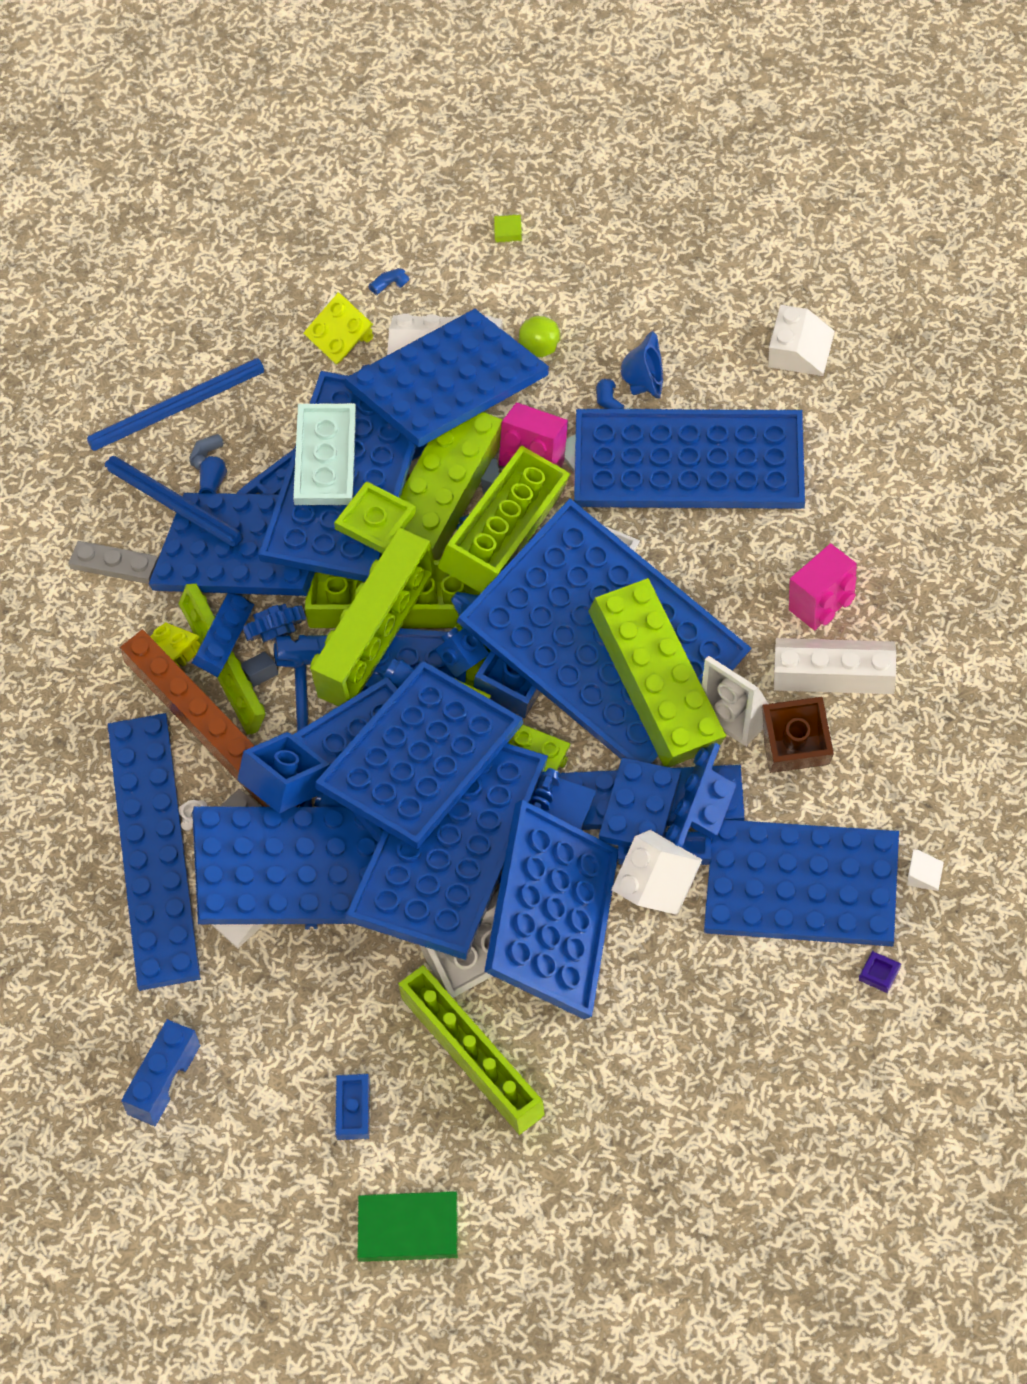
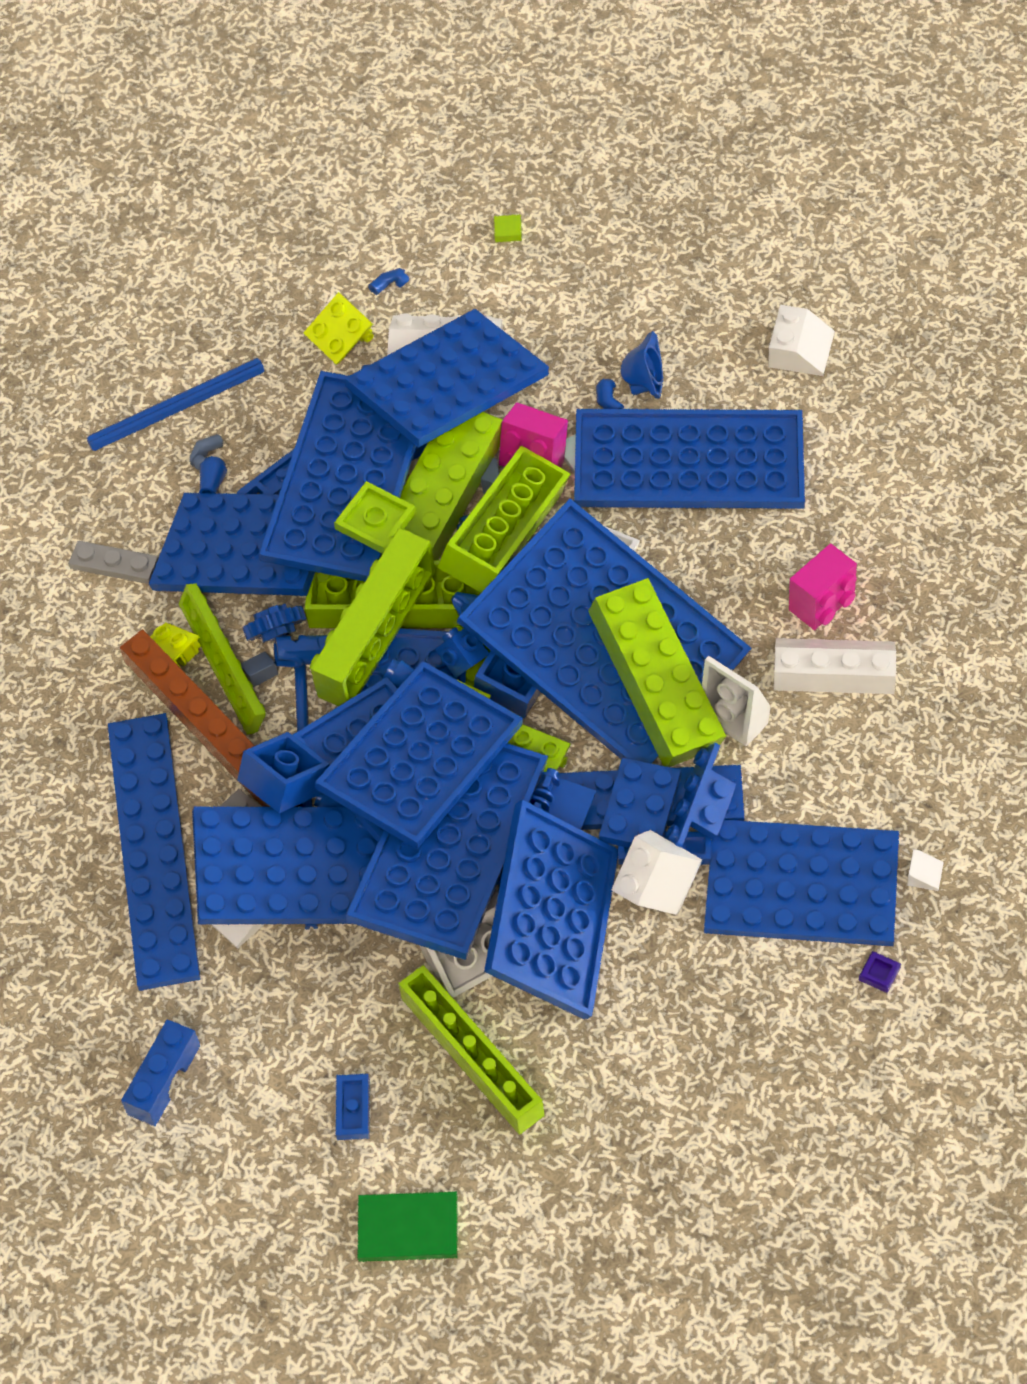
blue axle [105,456,243,547] -> none
white plate [178,800,207,831] -> none
blue plate [192,593,255,678] -> none
light aqua plate [294,404,356,505] -> none
lime hair [518,316,560,358] -> none
reddish brown slope [762,696,834,773] -> none

